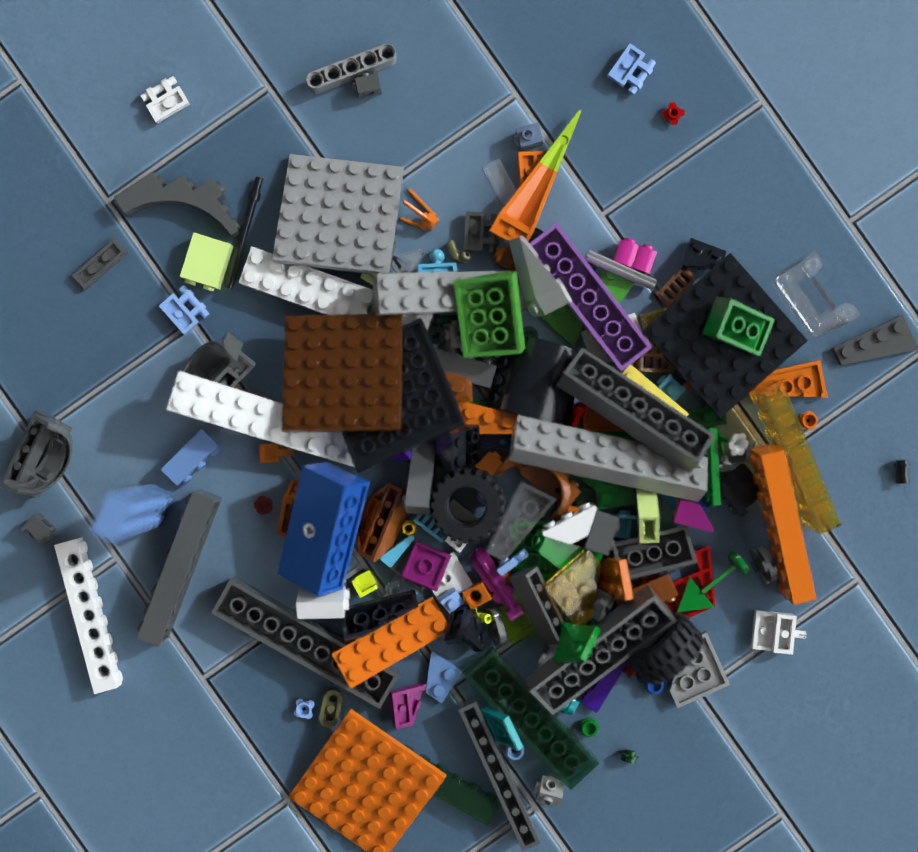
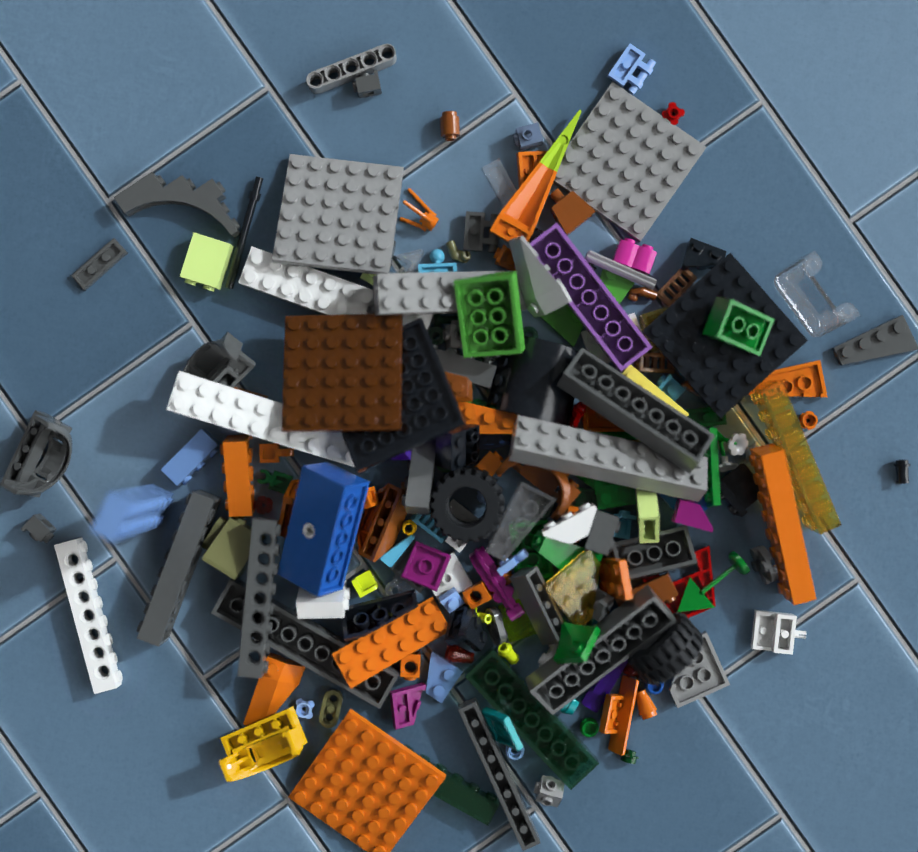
white plate [140,76,190,124] -> none
light blue plate [159,285,210,335] -> none
none -> olive beam [201,516,228,550]
none -> olive slope [202,517,266,580]
none -> yellow piece [219,707,308,782]
none -> orange wedge [220,434,255,517]
none -> dark grey brick [238,517,282,679]
none -> orange wedge [243,653,306,726]
none -> dark green plate [257,469,294,494]
none -> orange plate [364,486,380,509]
none -> orange brick [400,651,421,681]
none -> dark orange brick [440,111,460,141]
none -> clear red cone [445,644,474,664]
none -> neon yellow pin [498,642,519,665]
none -> dark orange torso [549,188,595,236]
none -> light grey plate [554,82,706,242]
none -> orange bracket [599,675,639,756]
none -> dark orange arm [628,287,657,302]
none -> orange cone [636,689,657,720]

